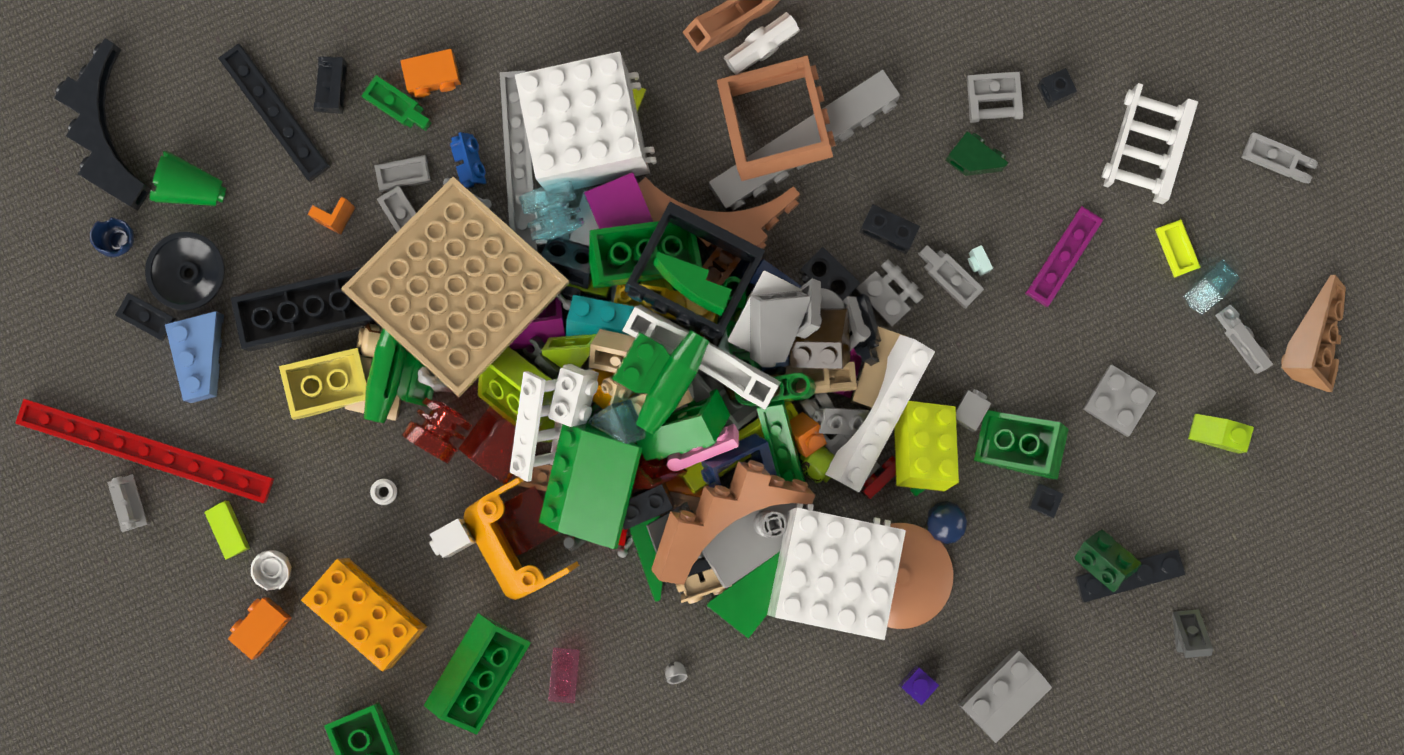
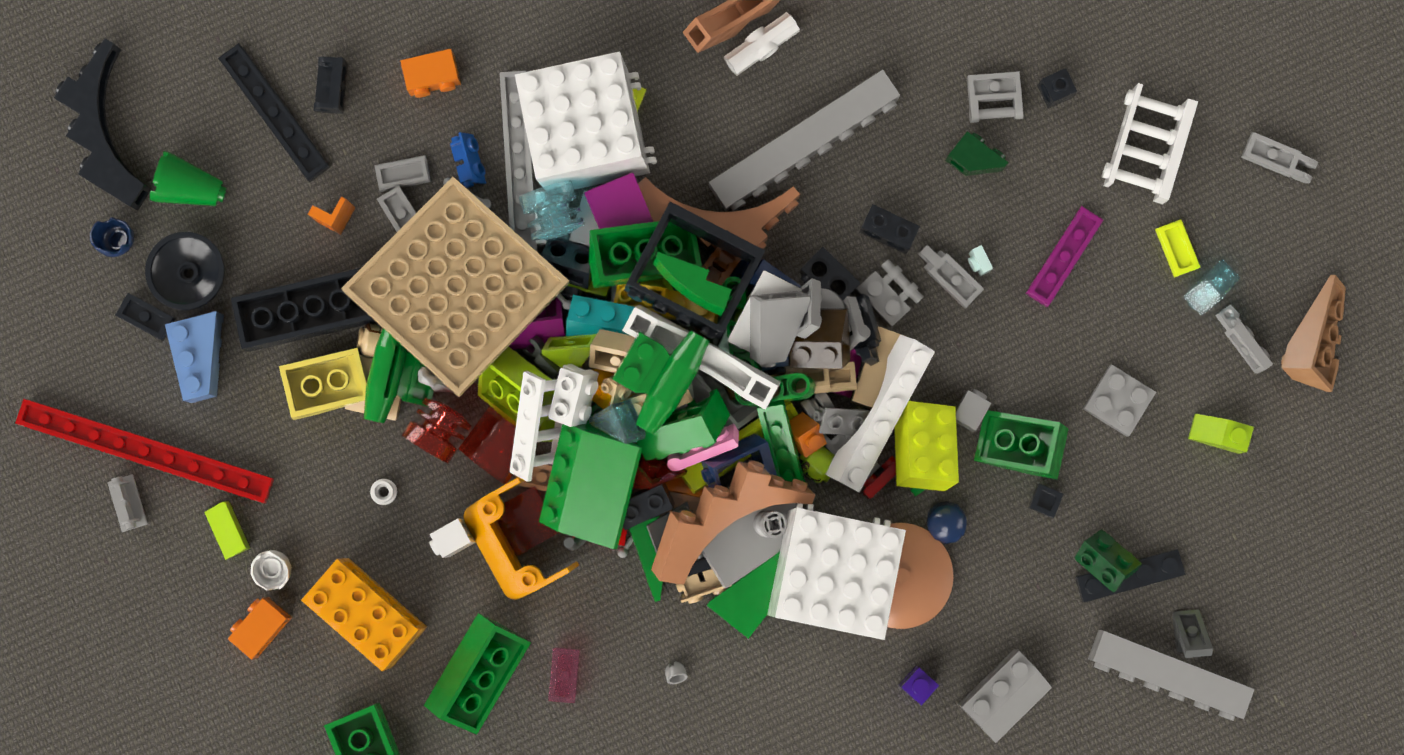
green hinge [361,75,432,131] -> none
nougat window [717,55,836,181] -> none
none -> light grey brick [1088,630,1255,721]

